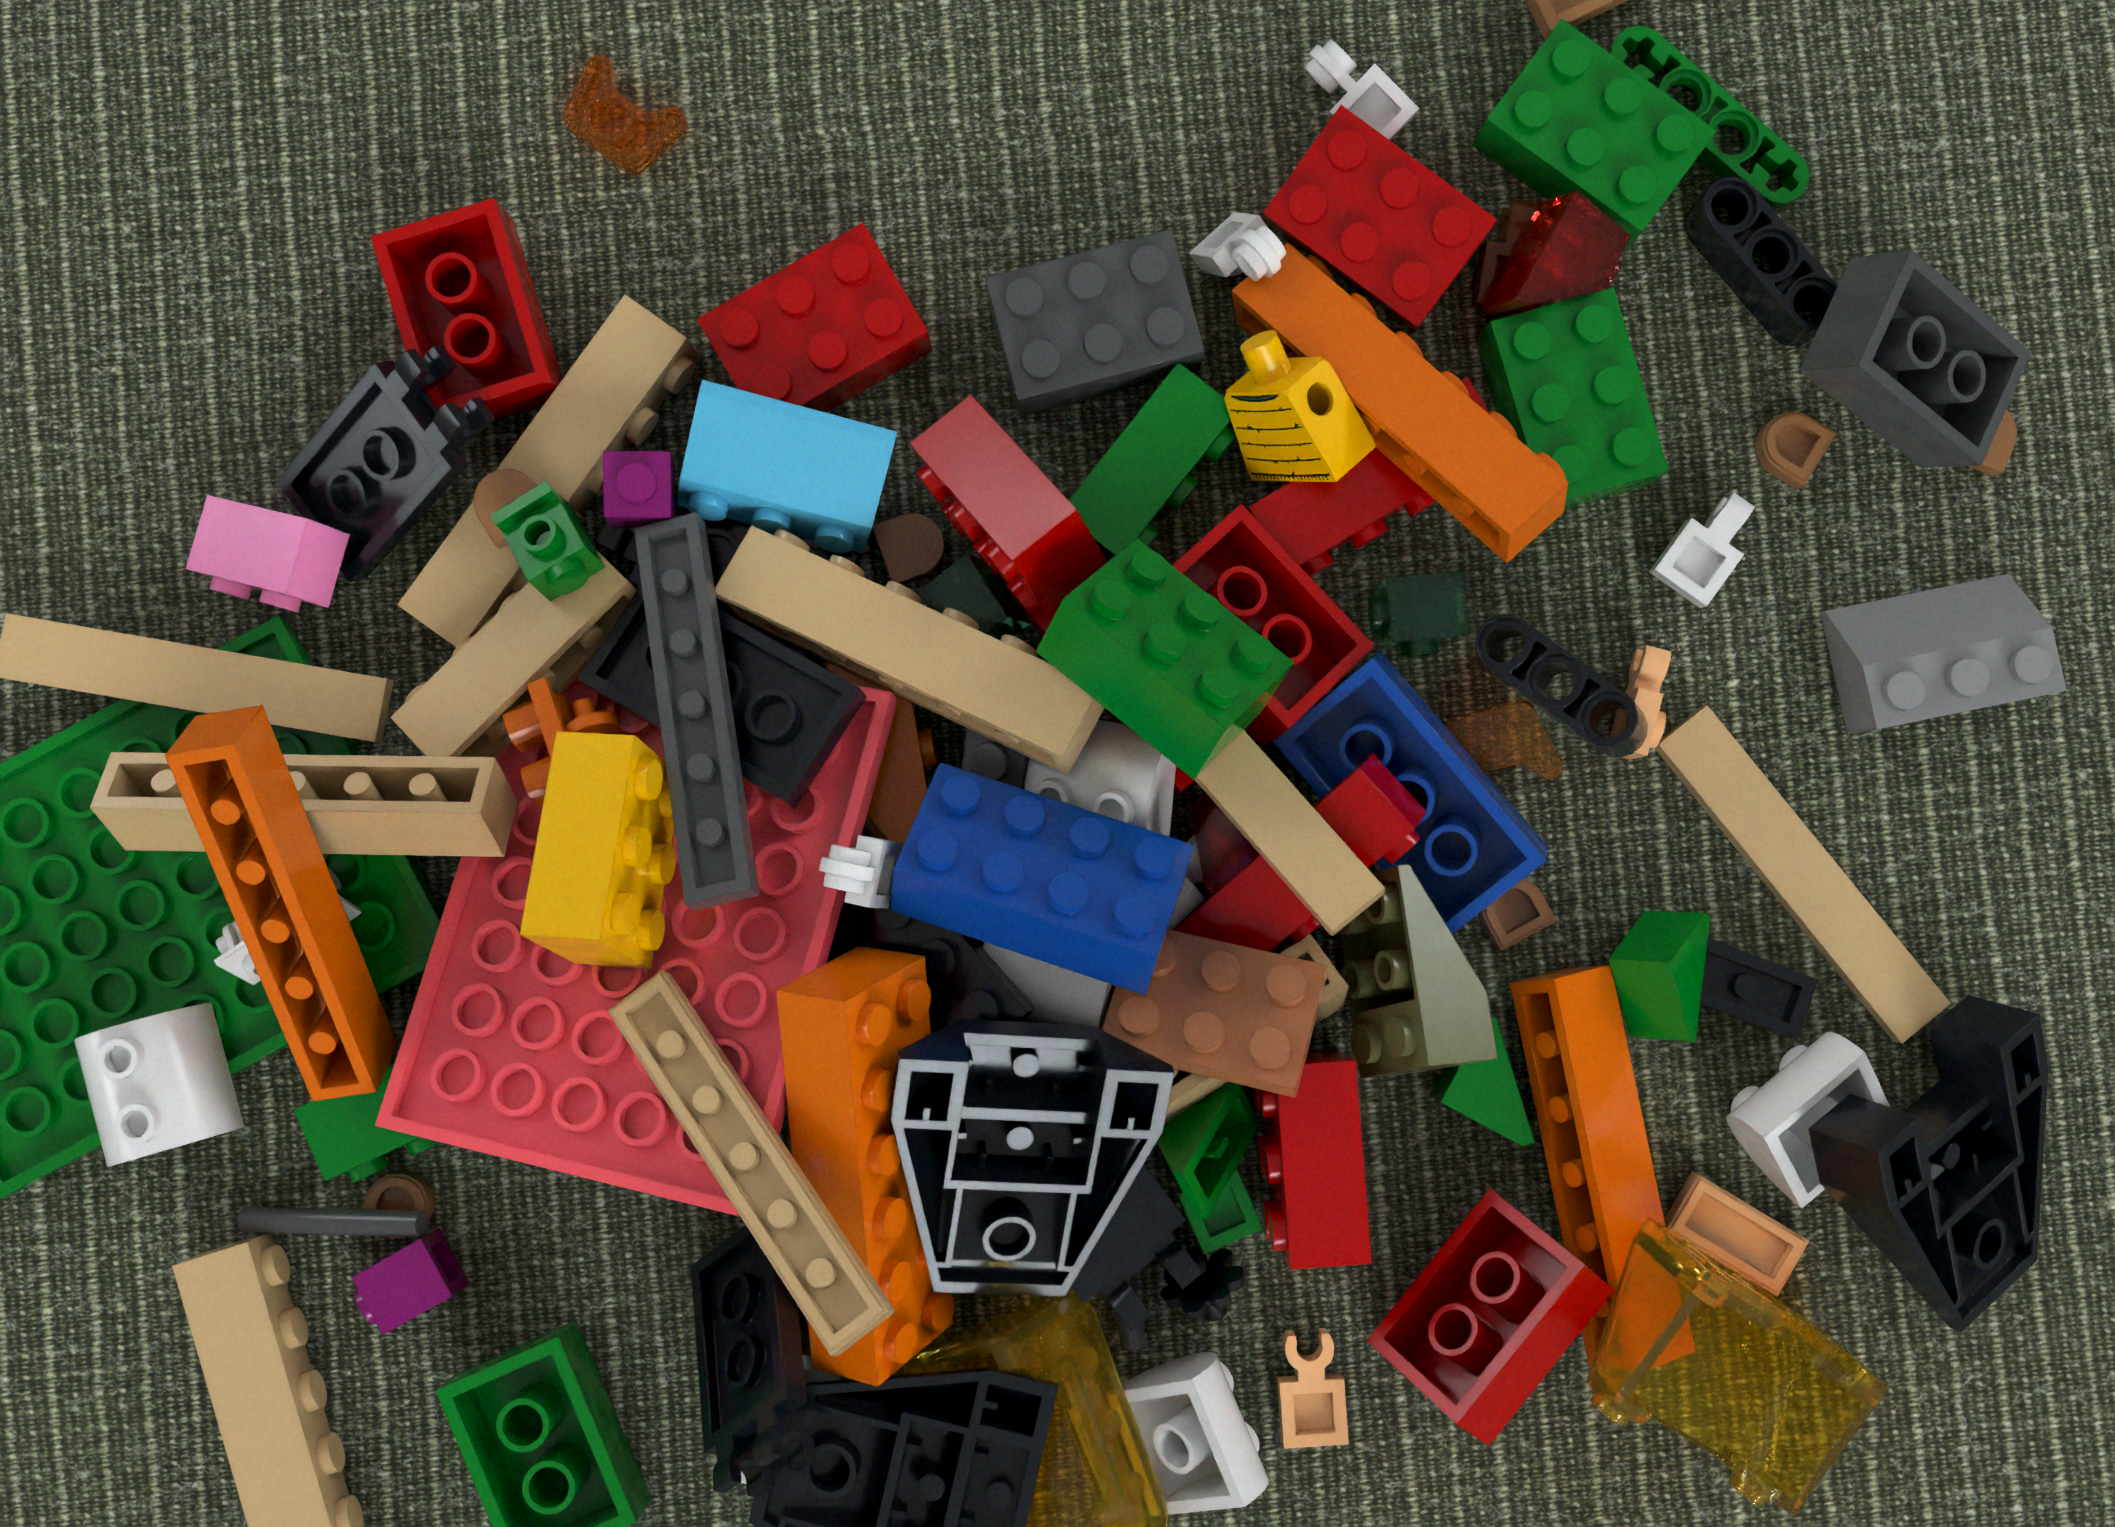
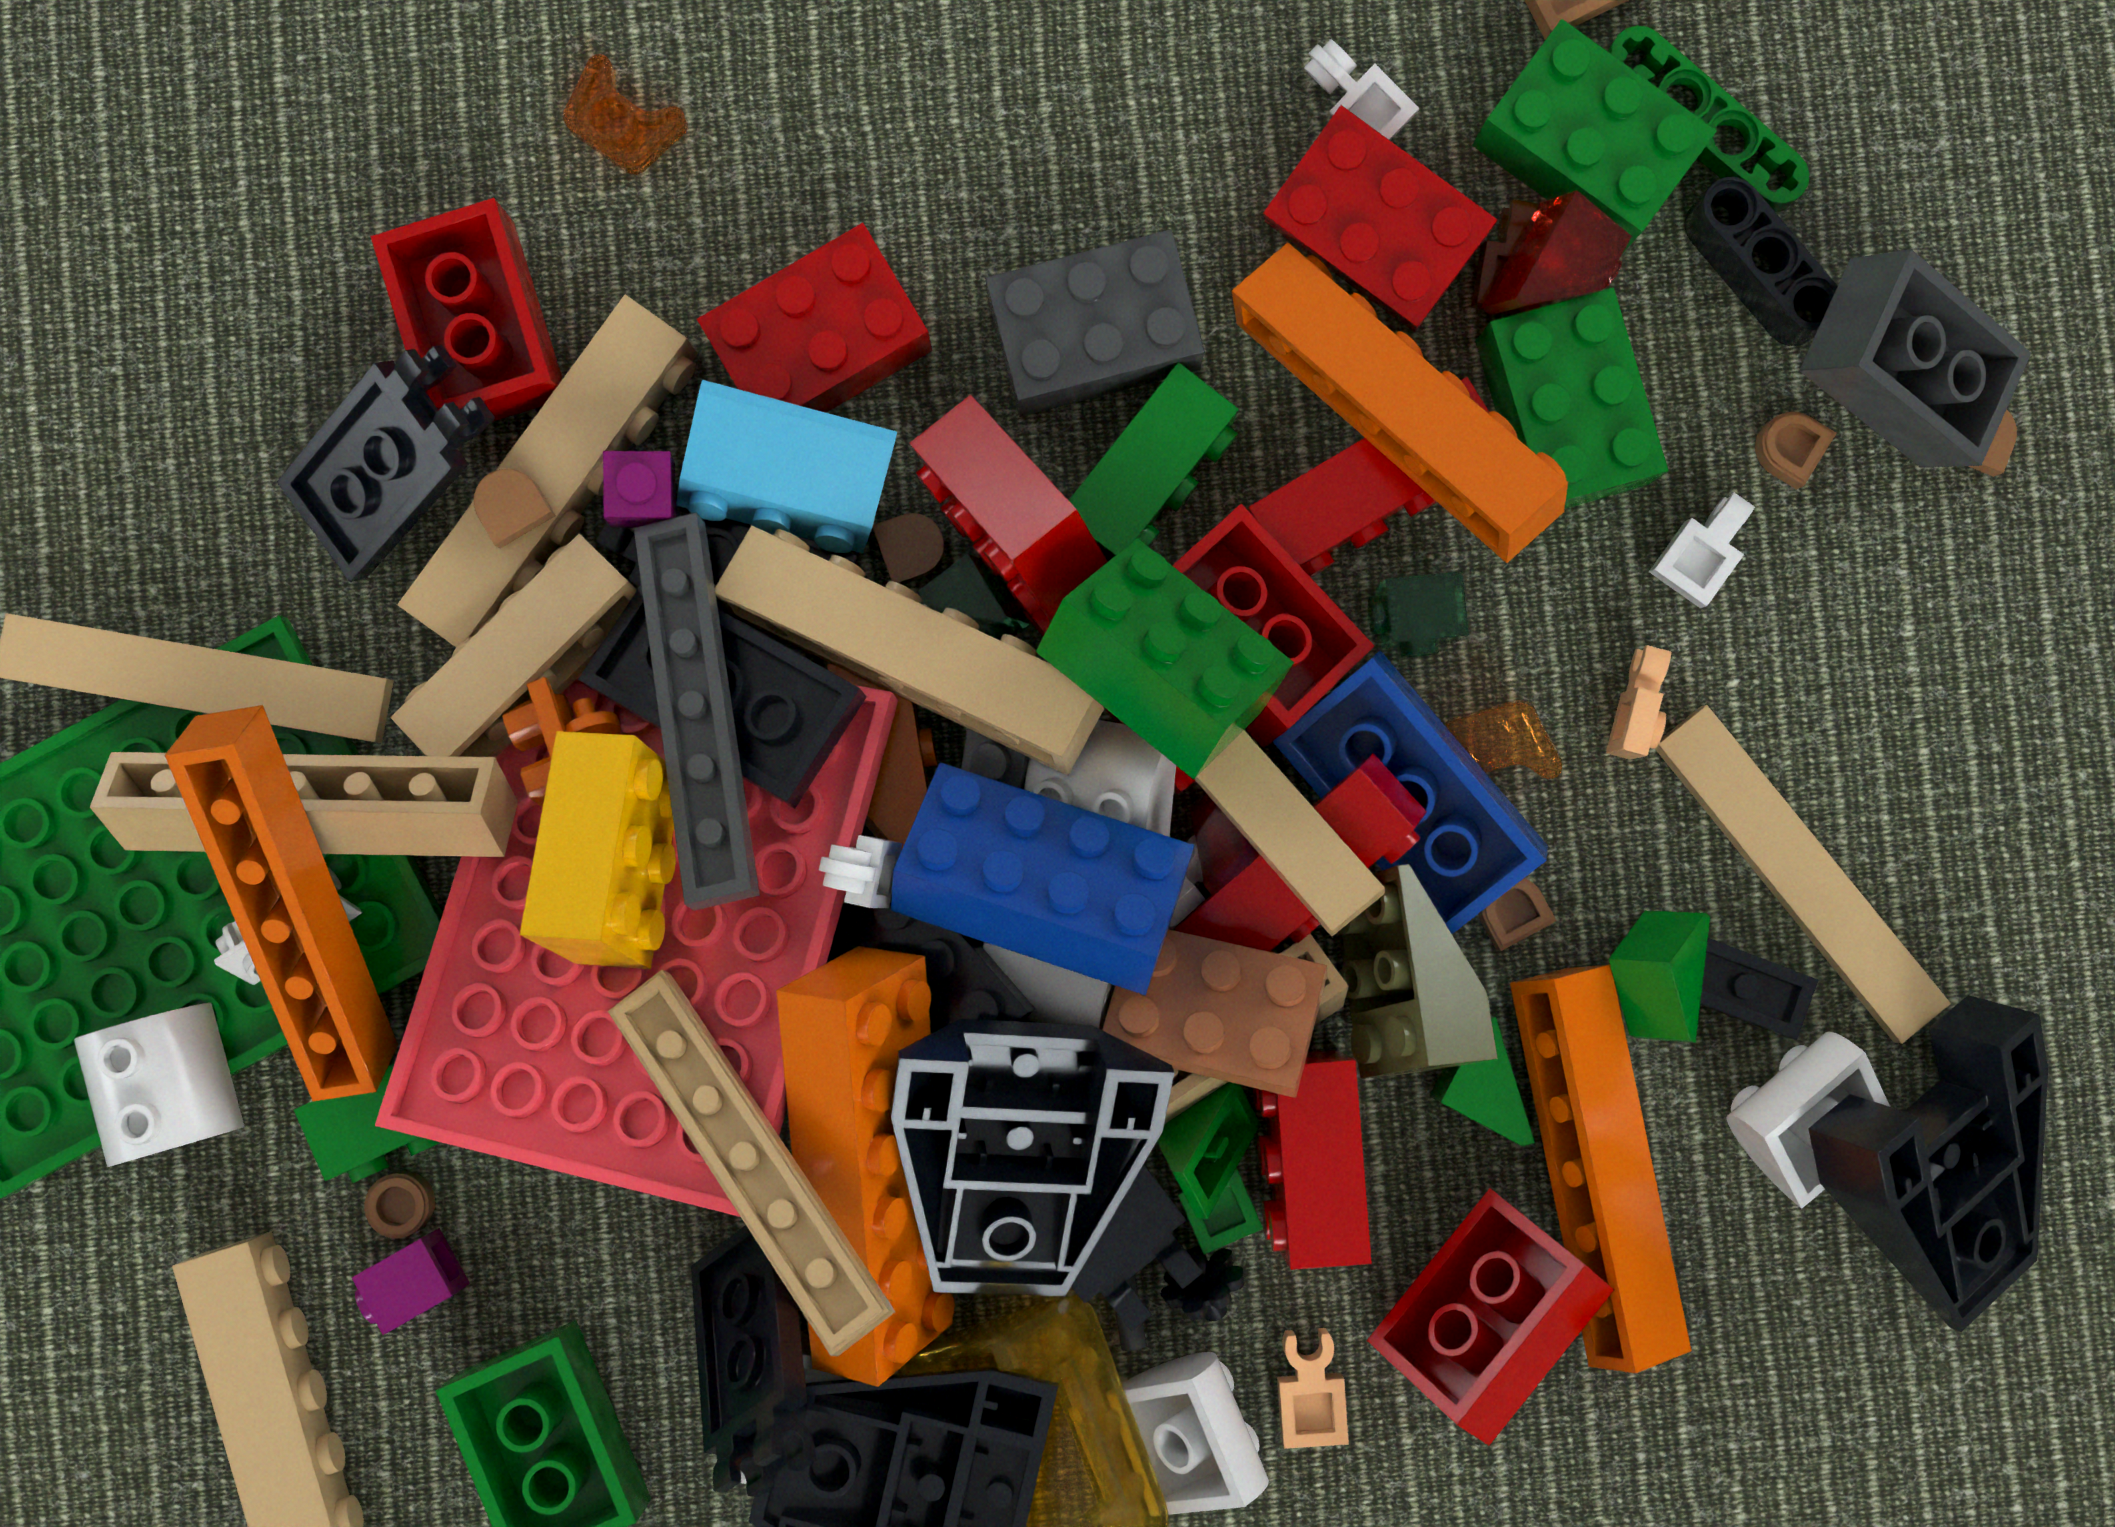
bright pink brick [185,495,350,613] -> none
dark grey bar [238,1206,428,1237] -> none
green brick [490,480,606,601] -> none
white plate [1189,212,1287,281] -> none
yellow torso [1224,330,1376,482] -> none
black beam [1475,615,1648,757] -> none
clear yellow windscreen [1587,1217,1890,1515] -> none
light nougat tile [1664,1171,1809,1297] -> none
light grey slope [1820,574,2067,735] -> none

